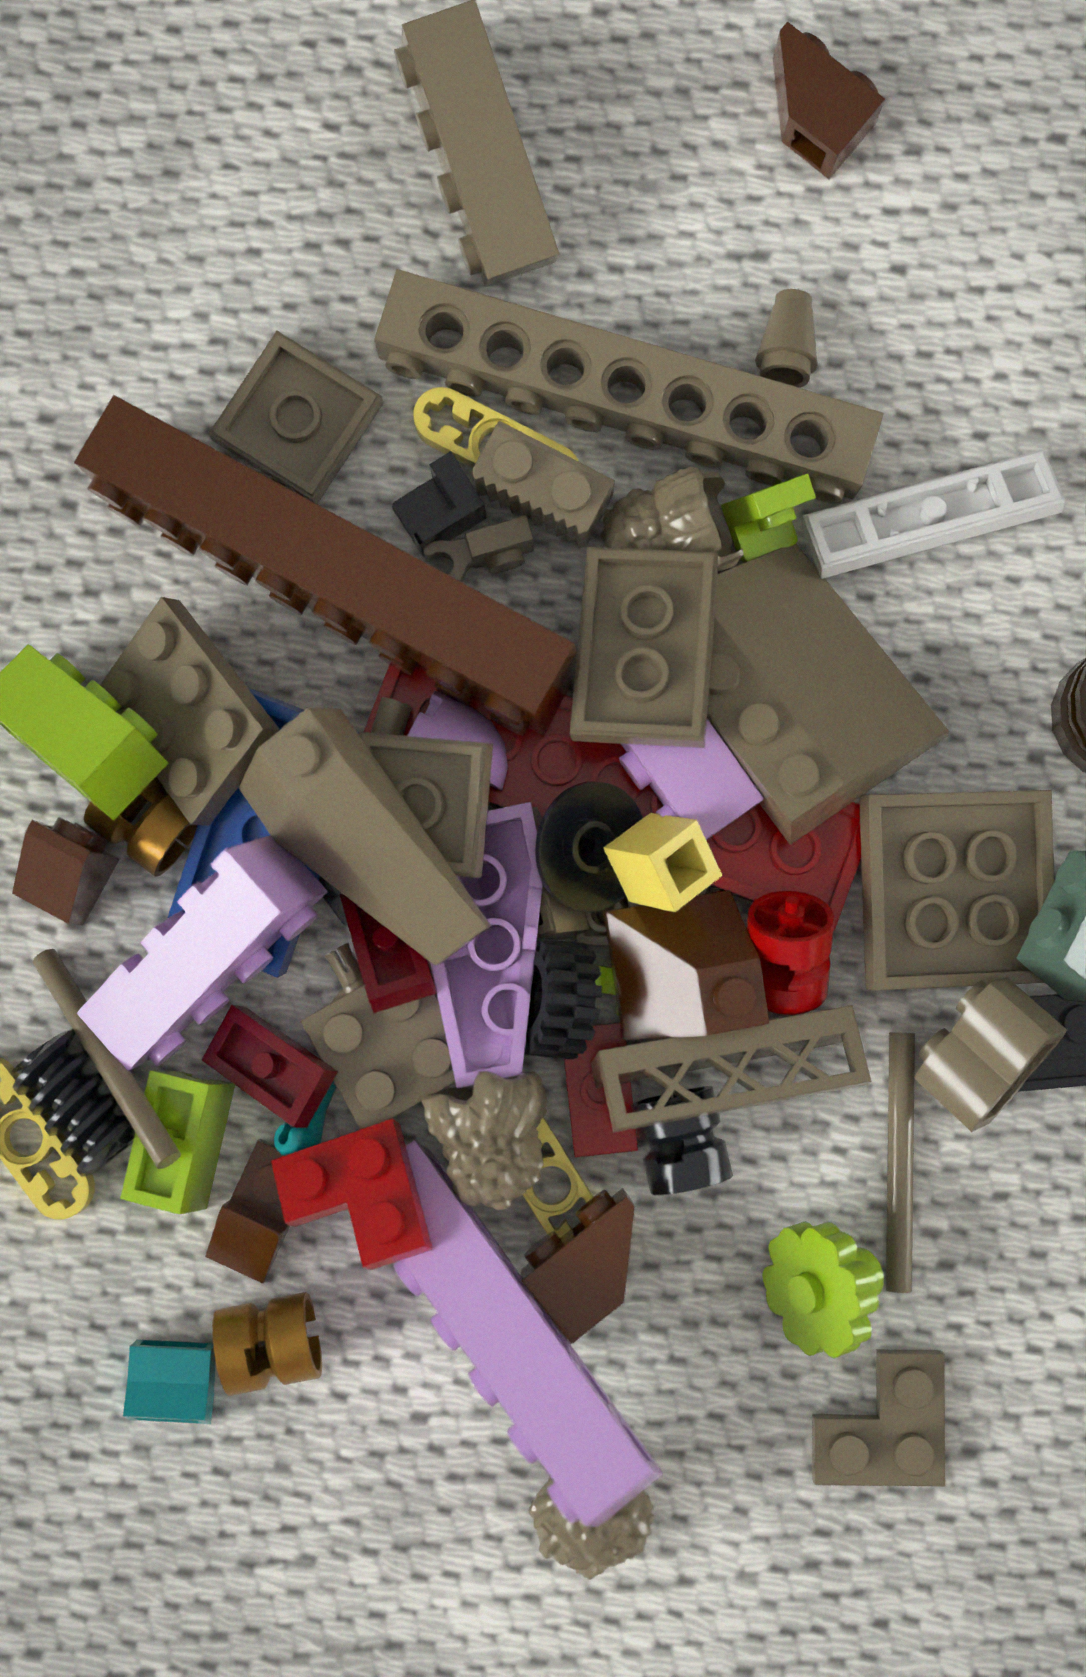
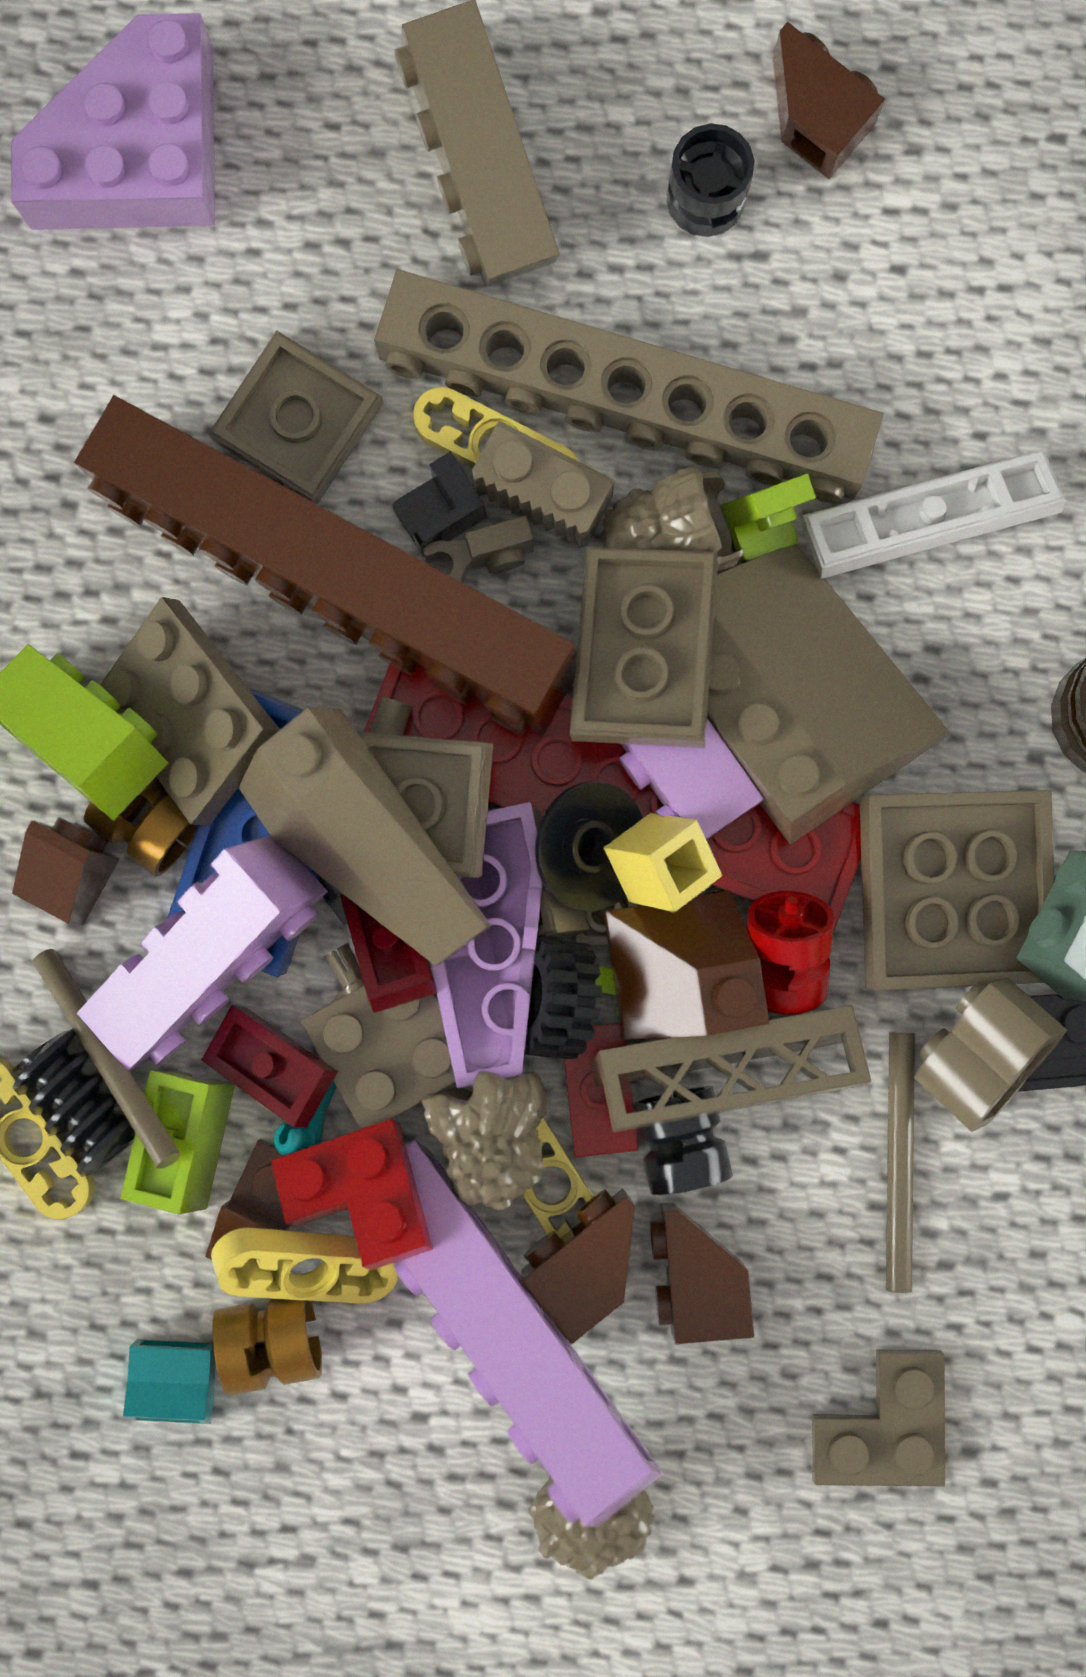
lavender brick [407,691,508,791] -> none
dark tan cone [755,289,818,388] -> none
lime plant [762,1221,884,1358] -> none
none -> lavender brick [11,13,215,230]
none -> light yellow beam [211,1228,398,1304]
none -> reddish brown slope [650,1202,754,1344]
none -> black wheel [666,123,755,237]

